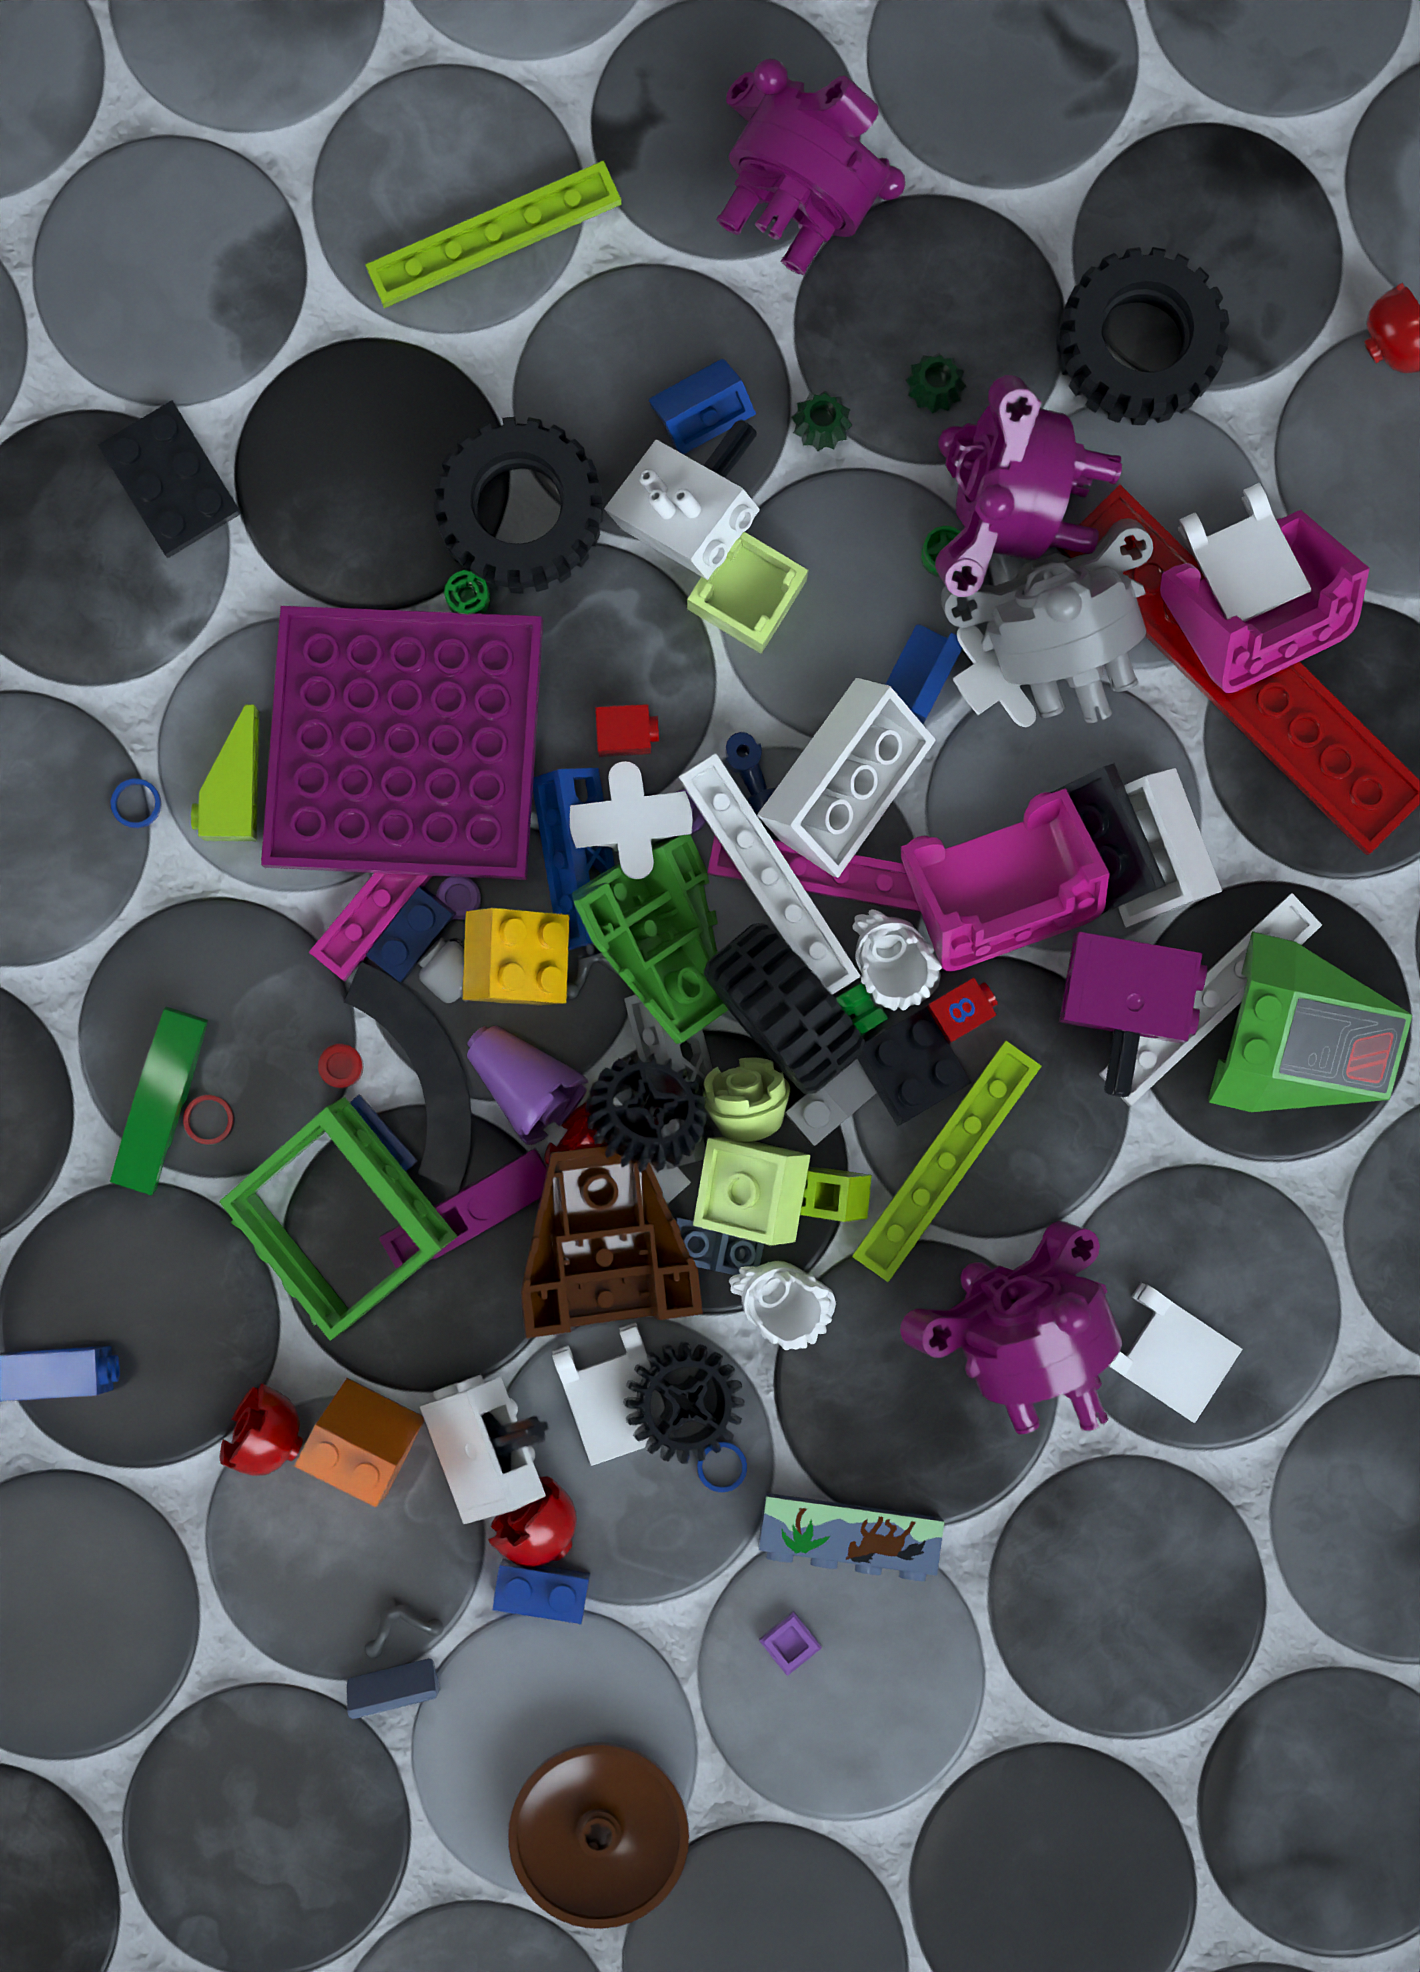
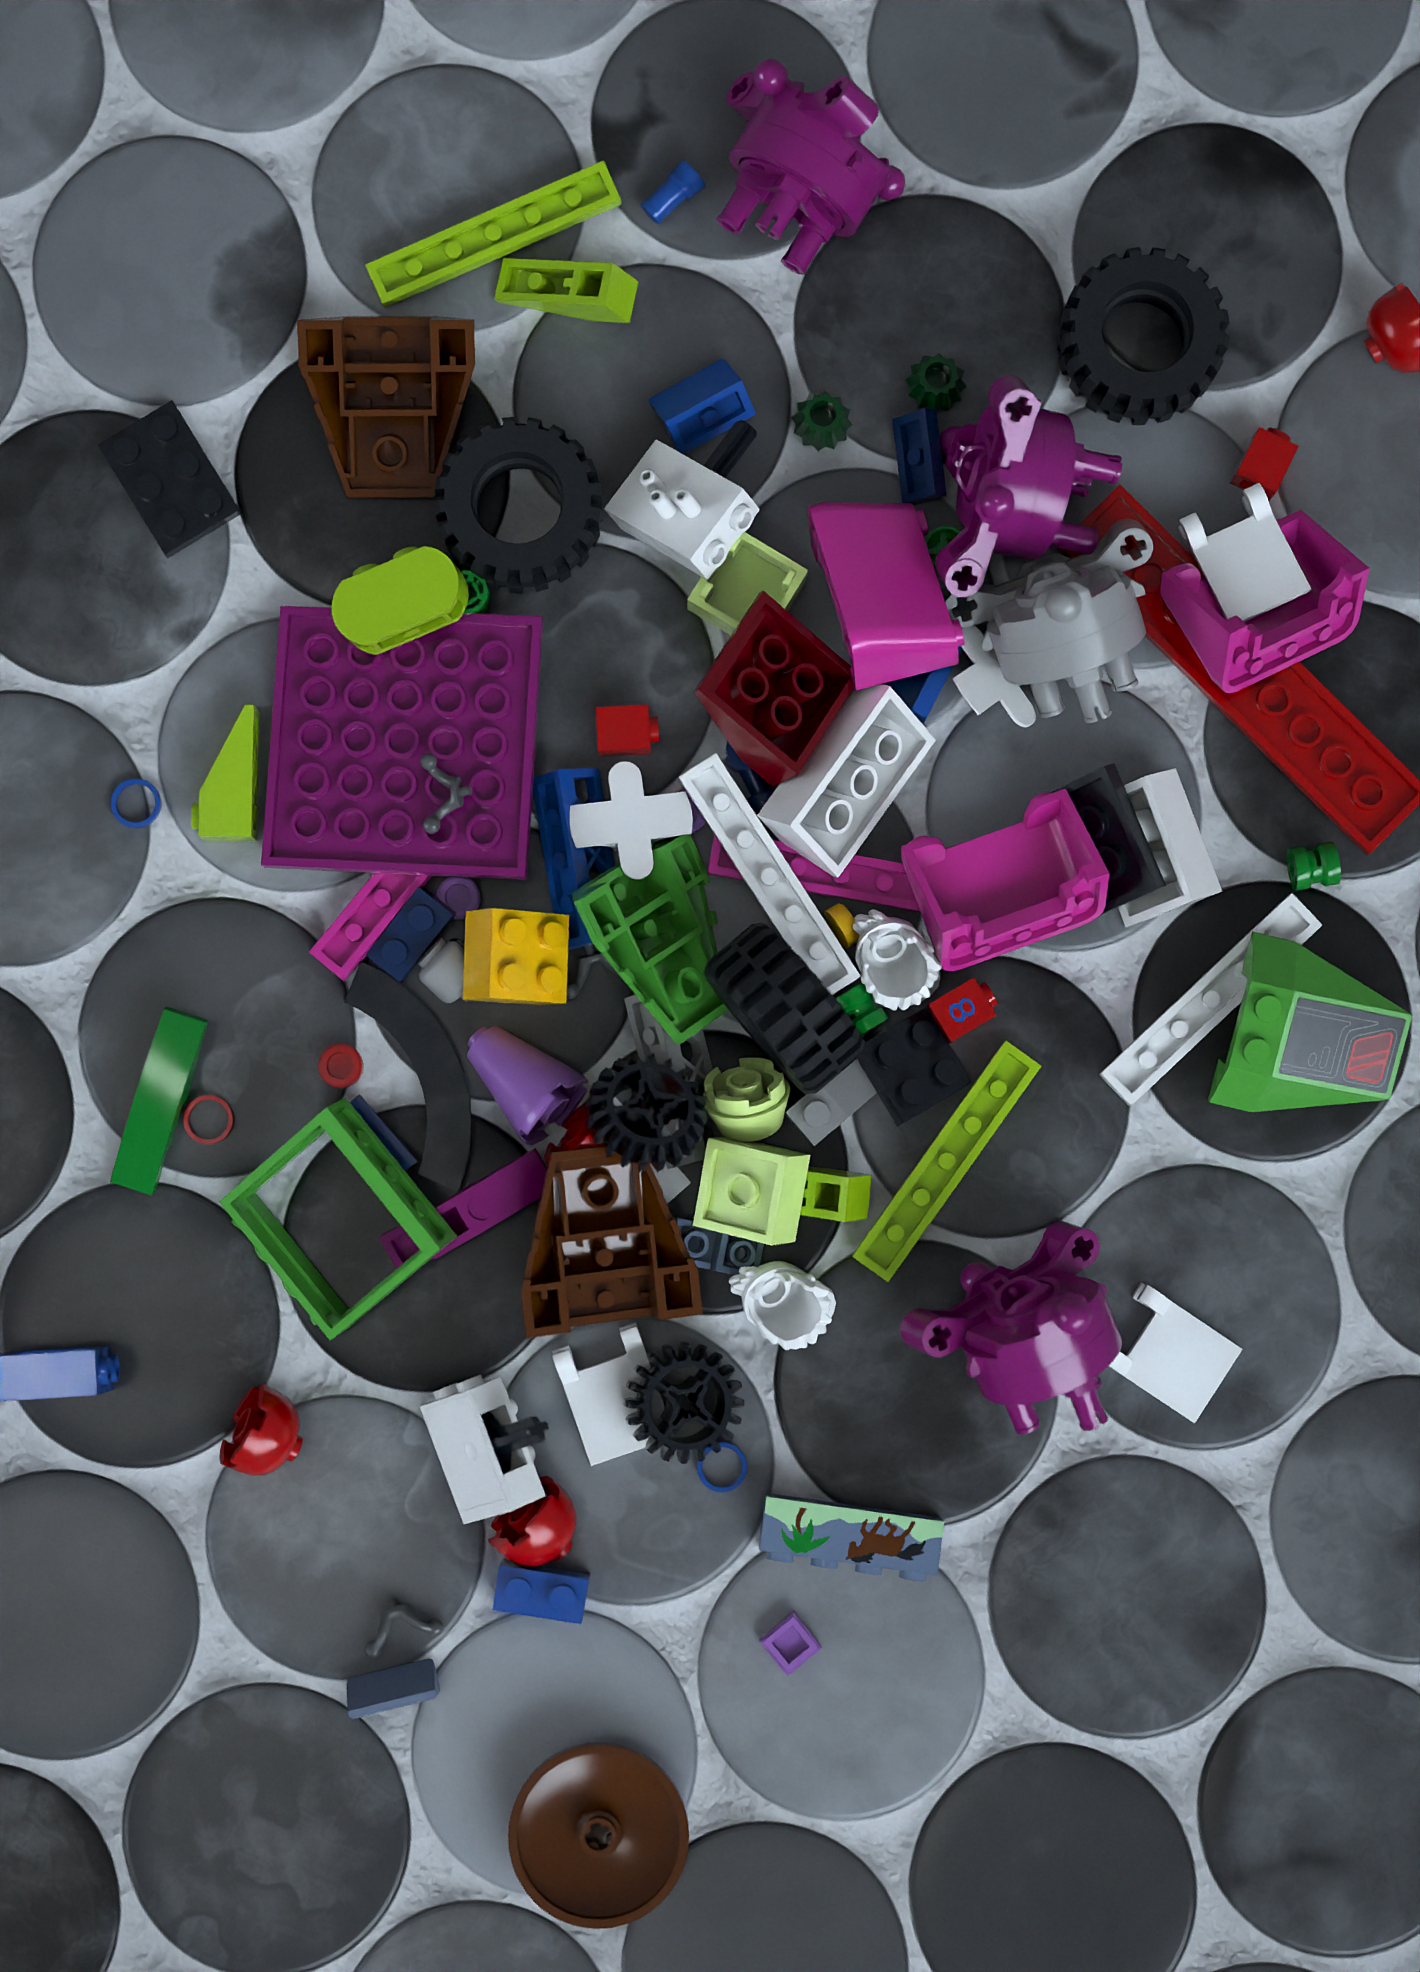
orange slope [294,1378,425,1507] -> none
magenta piece [1059,932,1207,1097] -> none
none -> reddish brown wedge [297,316,475,498]
none -> lime brick [331,546,469,655]
none -> dark grey piece [420,753,472,833]
none -> lime slope [494,258,639,323]
none -> blue pin [640,160,706,225]
none -> dark red slope [694,590,855,786]
none -> dark pink windscreen [807,502,965,691]
none -> yellow tile [824,903,860,949]
none -> dark blue plate [892,408,946,506]
none -> red brick [1230,427,1299,501]
none -> green wheel [1287,841,1341,891]

